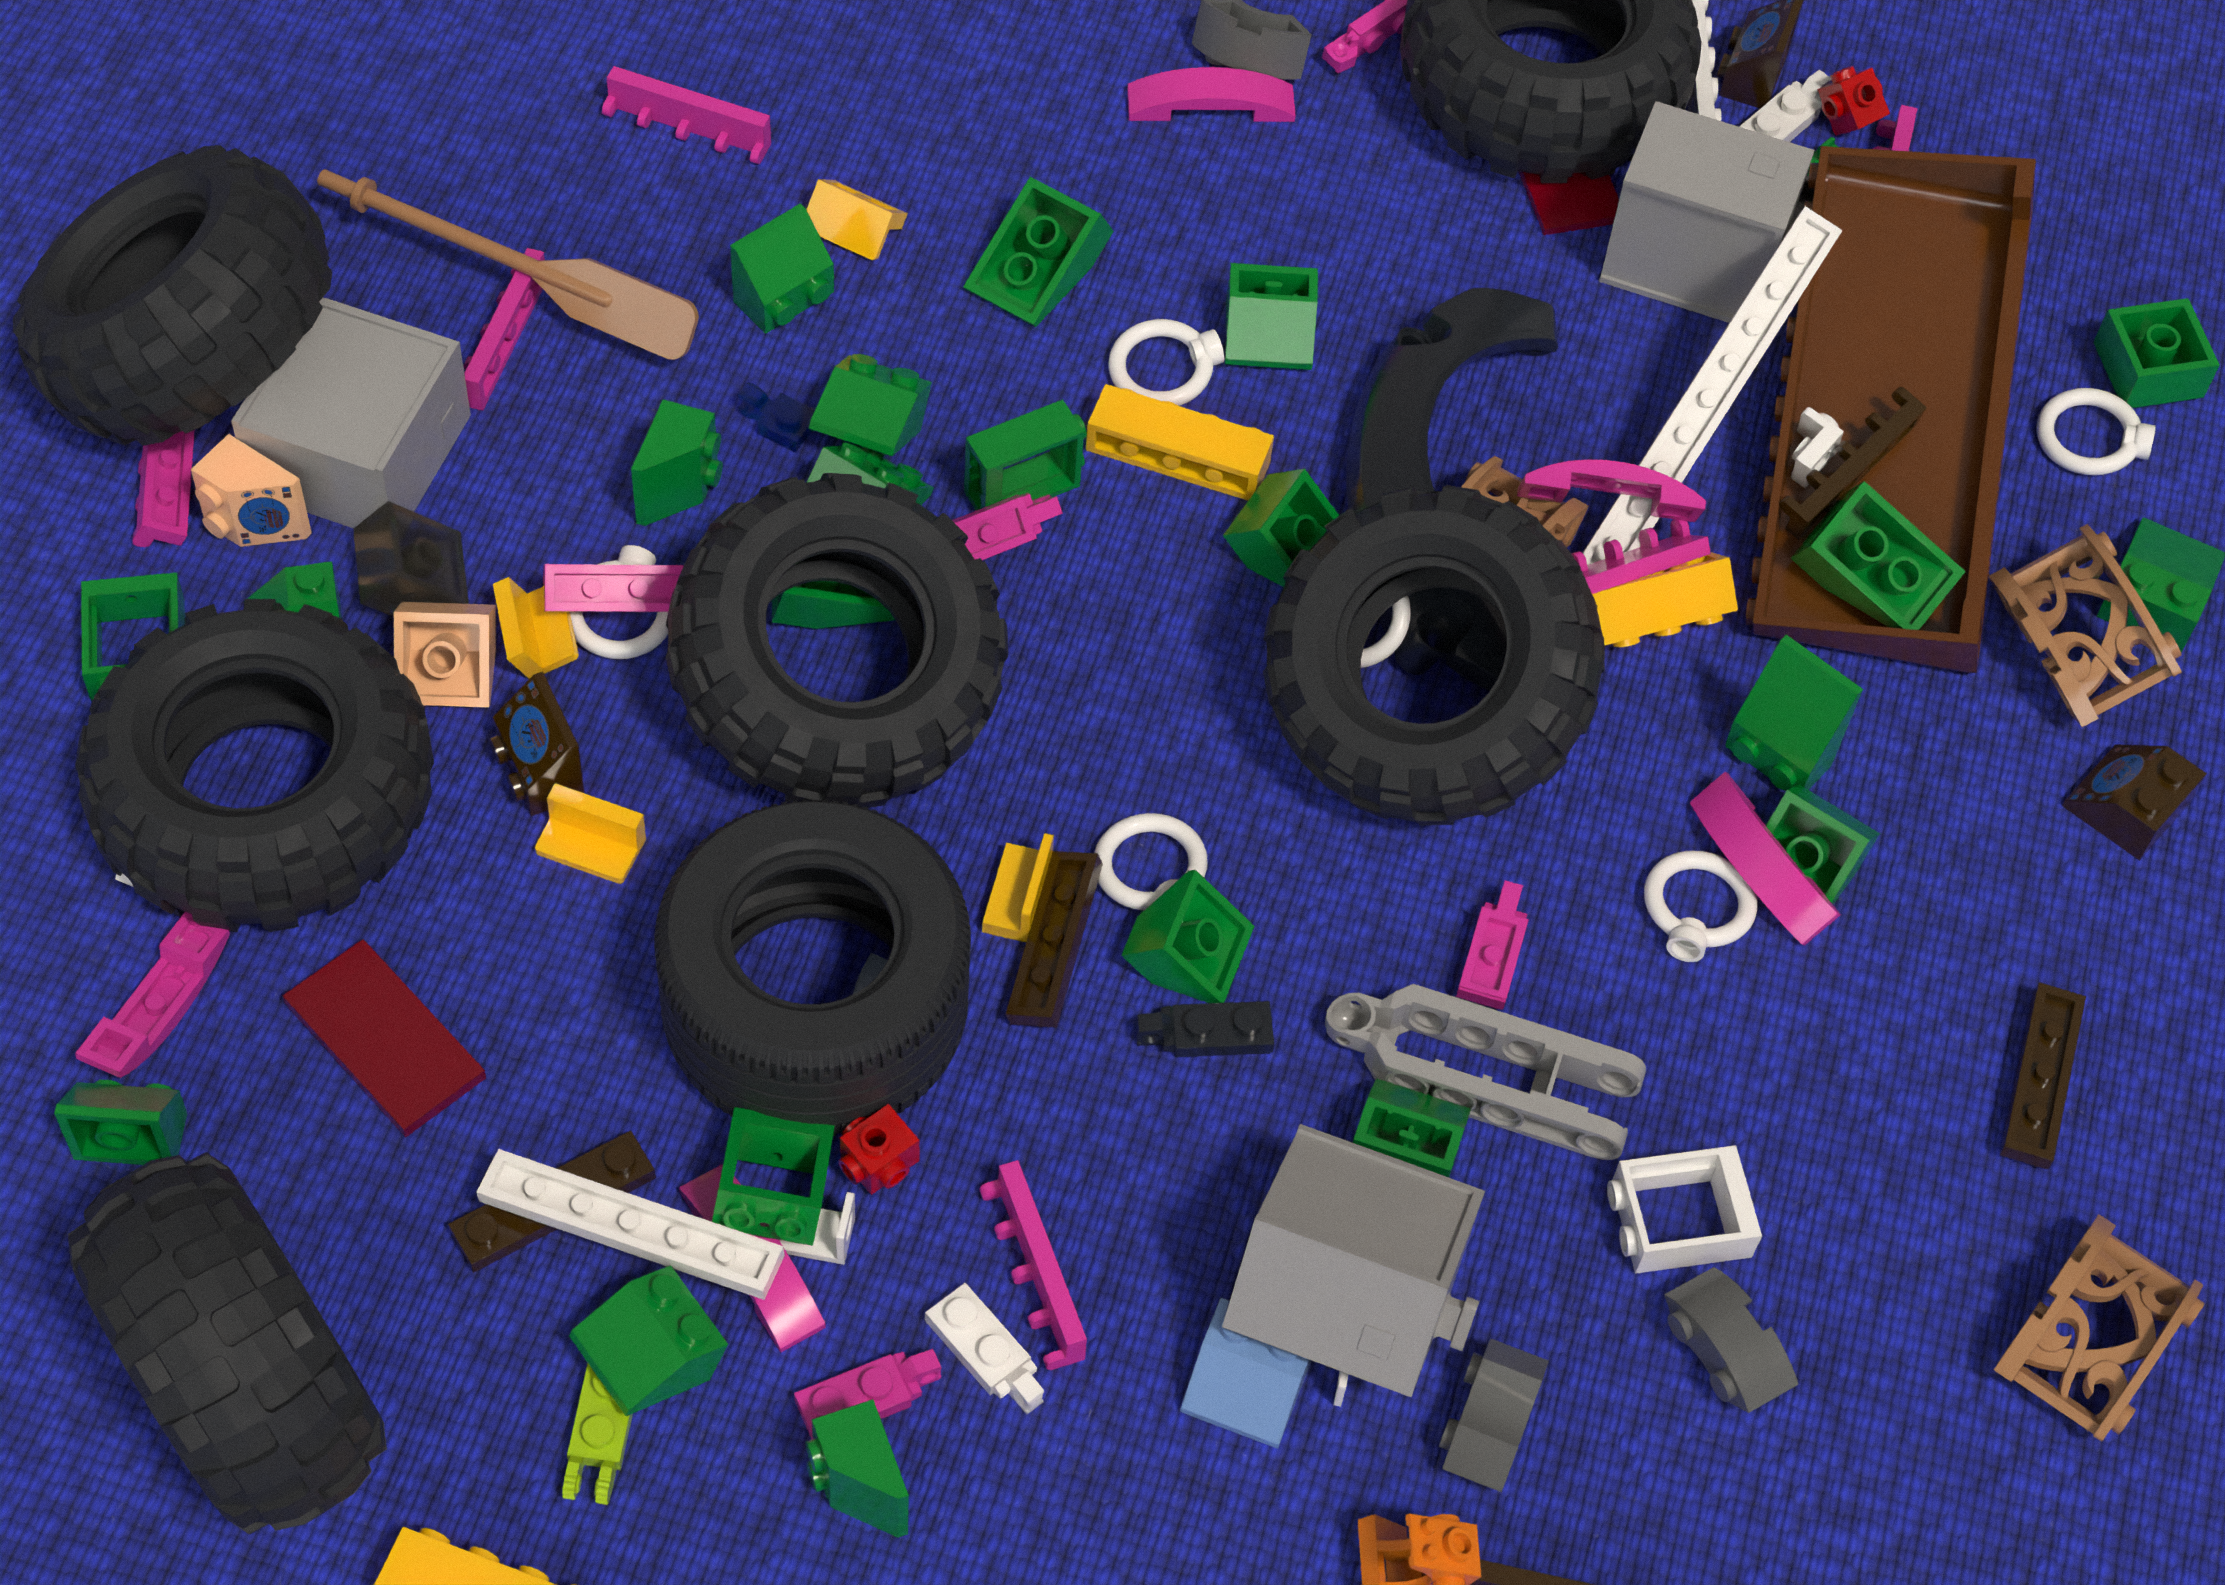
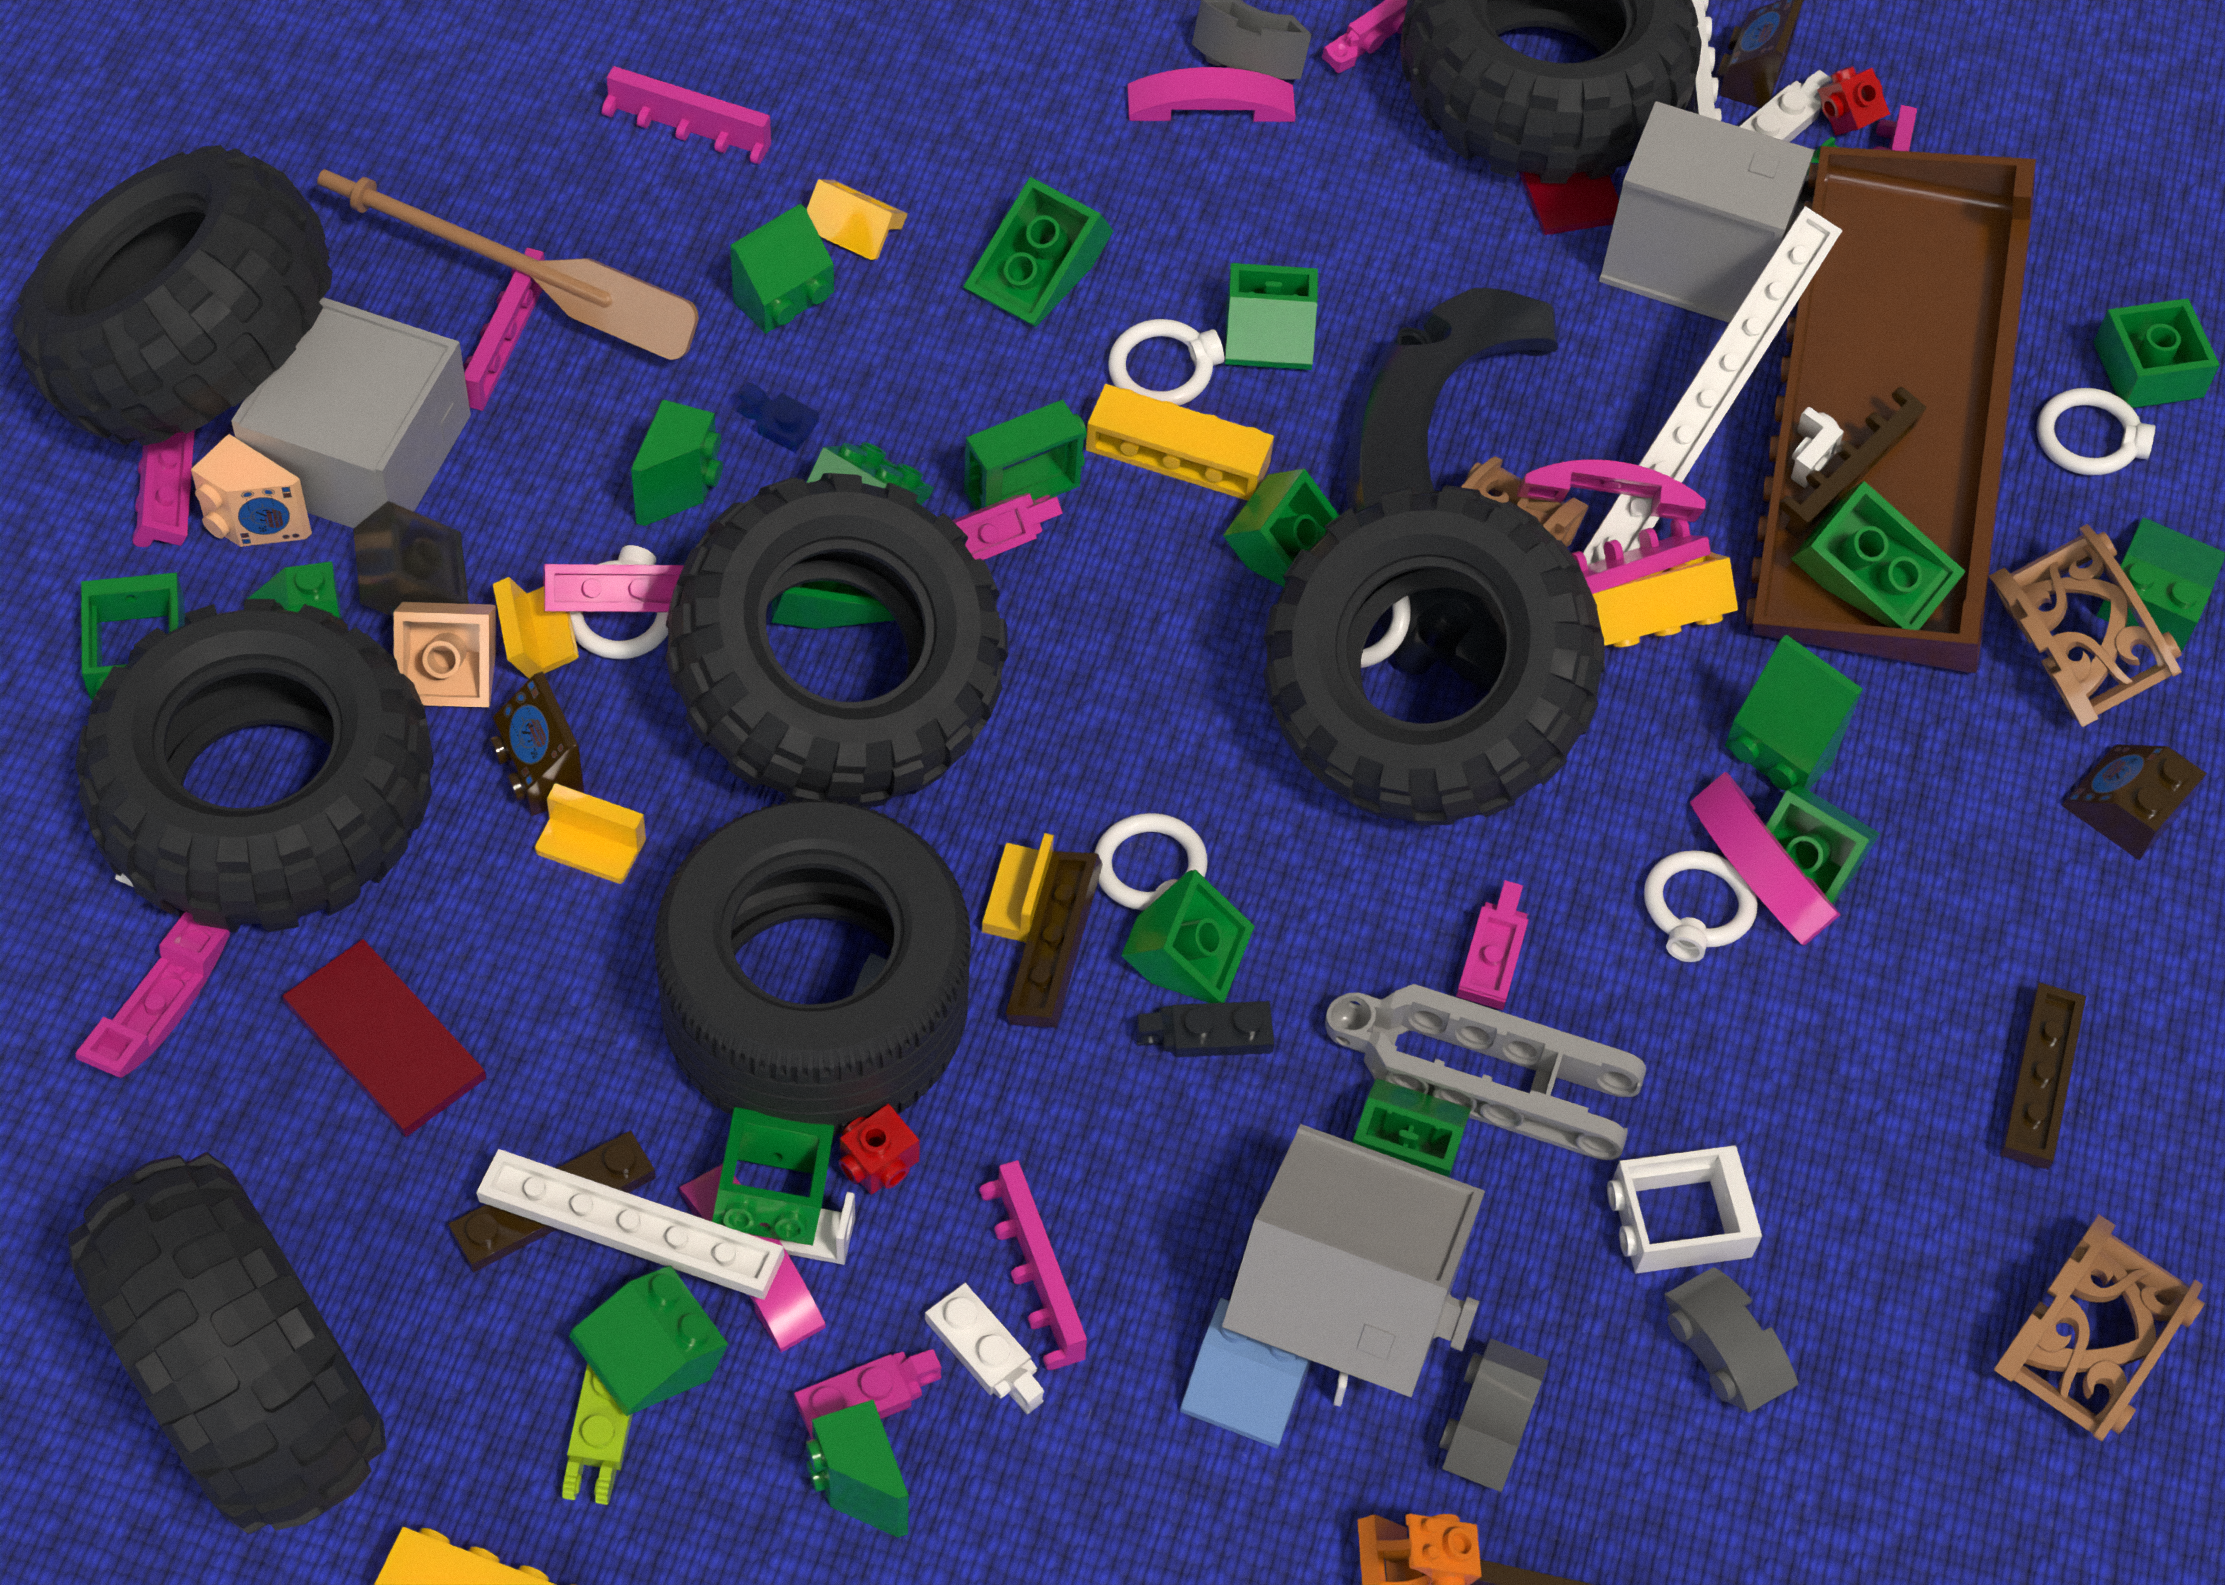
green slope [54,1080,187,1165] -> none
green slope [809,354,932,456] -> none

